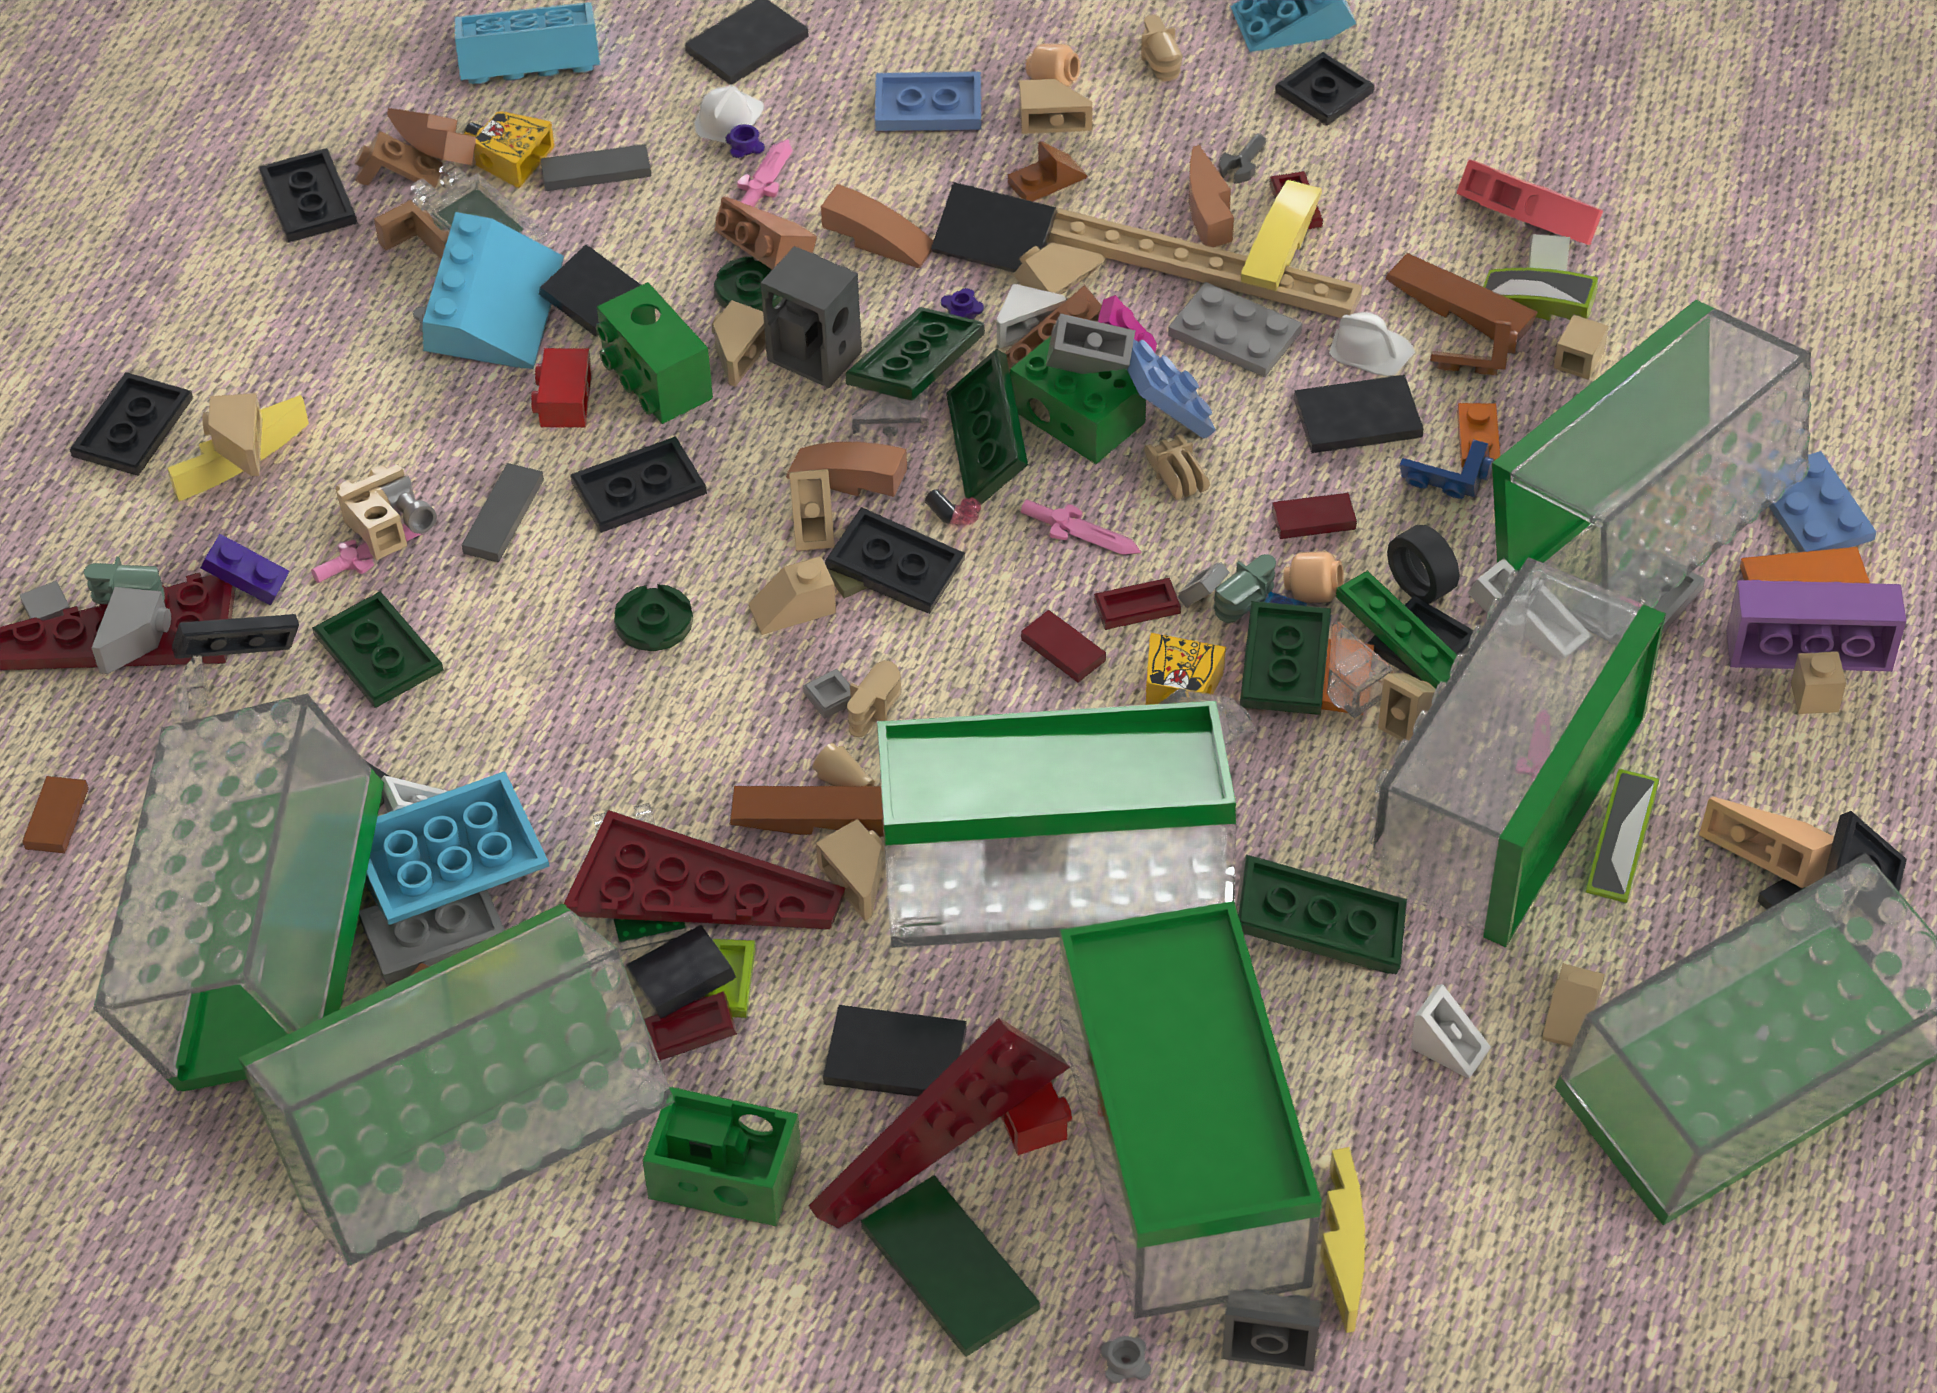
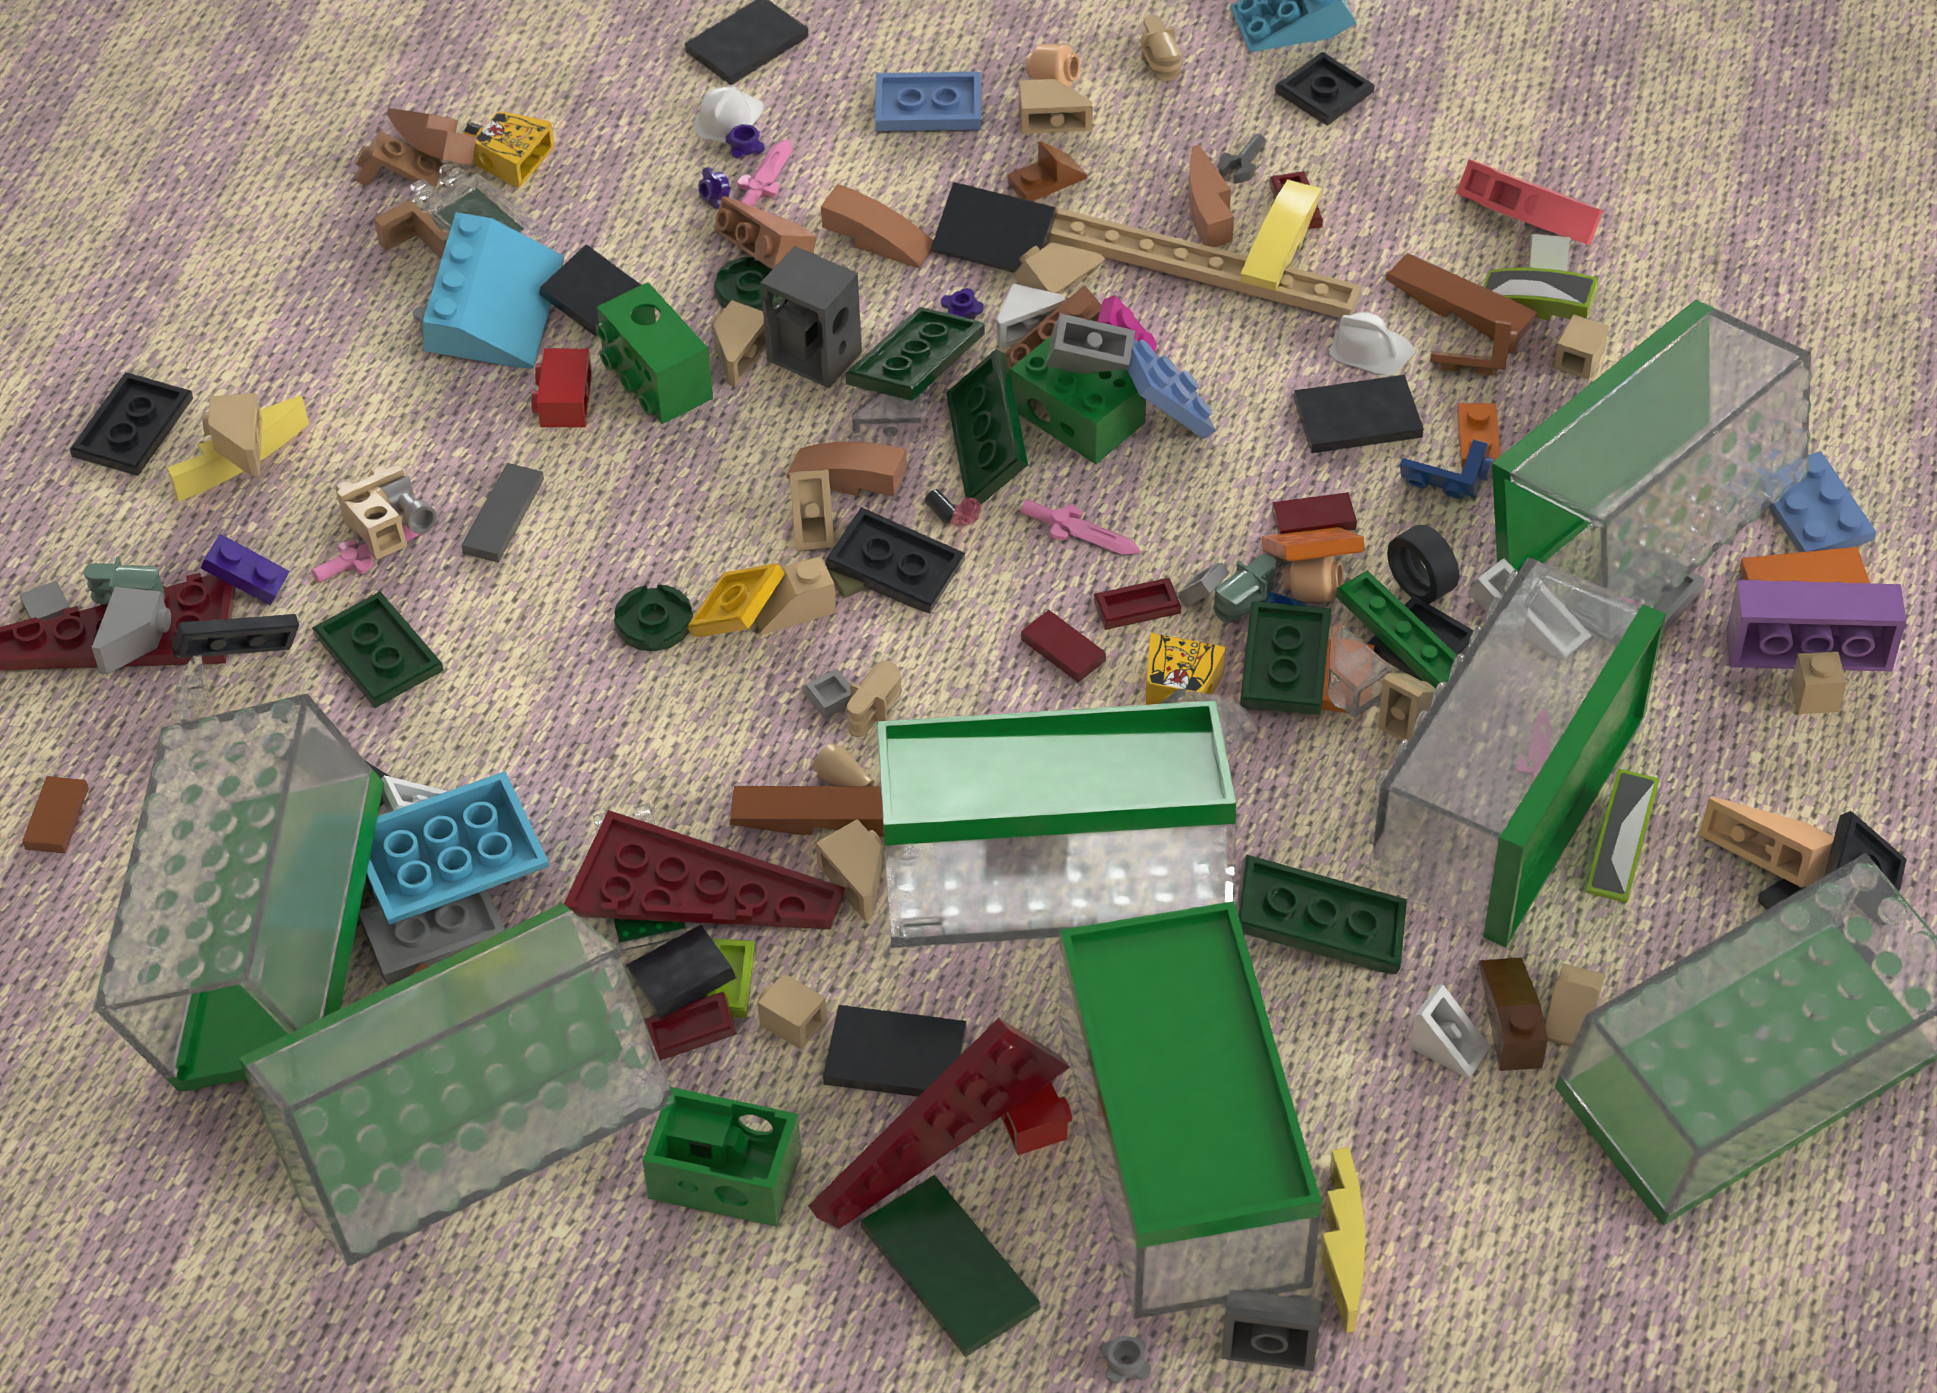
black tile [258,148,358,243] -> none
medium azure slope [455,2,600,84] -> none
dark grey tile [540,144,652,191] -> none
black tile [570,436,707,533] -> none
tan arm [1144,434,1210,500] -> none
light grey plate [1168,282,1302,377] -> none
none -> yellow tile [687,563,785,637]
none -> dark purple plate [698,167,730,210]
none -> tan brick [757,973,827,1050]
none -> orange tile [1262,527,1365,562]
none -> reddish brown slope [1479,957,1548,1071]

